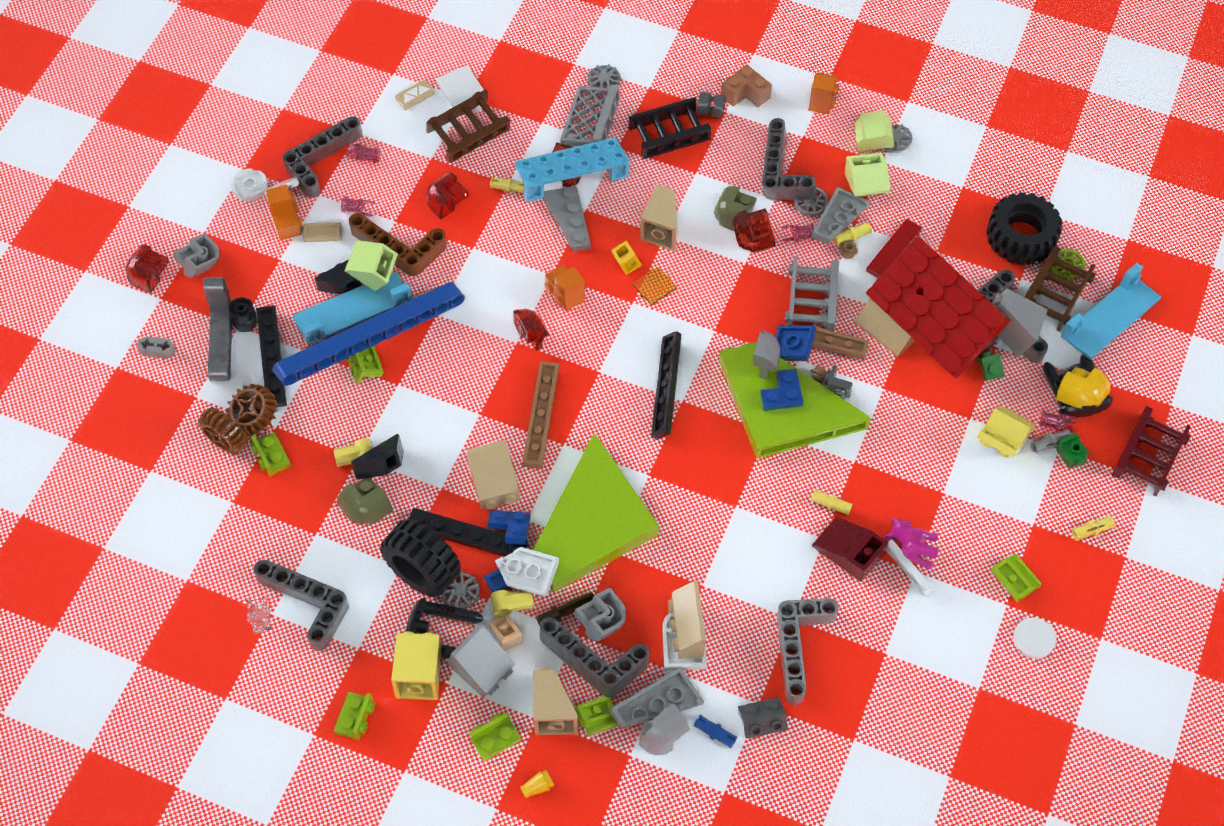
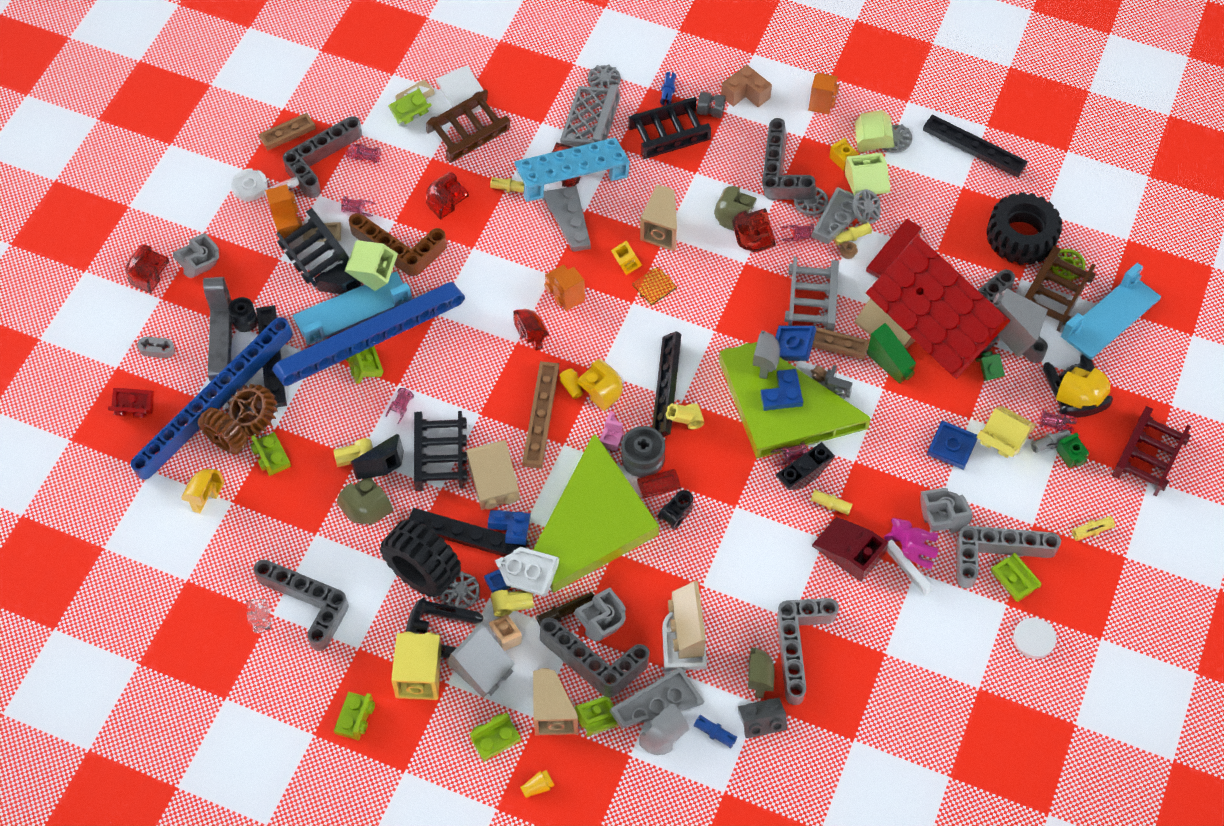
none -> red bracket [108,388,154,418]
none -> blue beam [130,317,293,480]
none -> yellow brick [181,469,225,514]
none -> medium nougat plate [259,113,316,151]
none -> black fence [276,208,349,287]
none -> clear pink piece [385,388,414,424]
none -> lime bracket [388,88,432,125]
none -> black fence [414,410,467,491]
none -> yellow cone [560,369,583,399]
none -> yellow brick [577,358,623,411]
none -> bright pink slope [599,411,624,451]
none -> dark grey wheel [621,426,665,478]
none -> clear red tile [637,469,681,499]
none -> black piece [658,490,693,530]
none -> blue pin [660,72,676,106]
none -> light yellow piece [666,403,705,430]
none -> olive brick [748,647,775,698]
none -> clear pink piece [771,442,808,466]
none -> black slope [776,442,835,490]
none -> yellow brick [829,137,859,171]
none -> light grey wheel [853,189,881,224]
none -> green slope [867,323,916,384]
none -> light grey brick [920,488,973,534]
none -> black plate [923,114,1028,178]
none -> blue plate [927,420,978,470]
none -> light grey beam [956,526,1061,589]

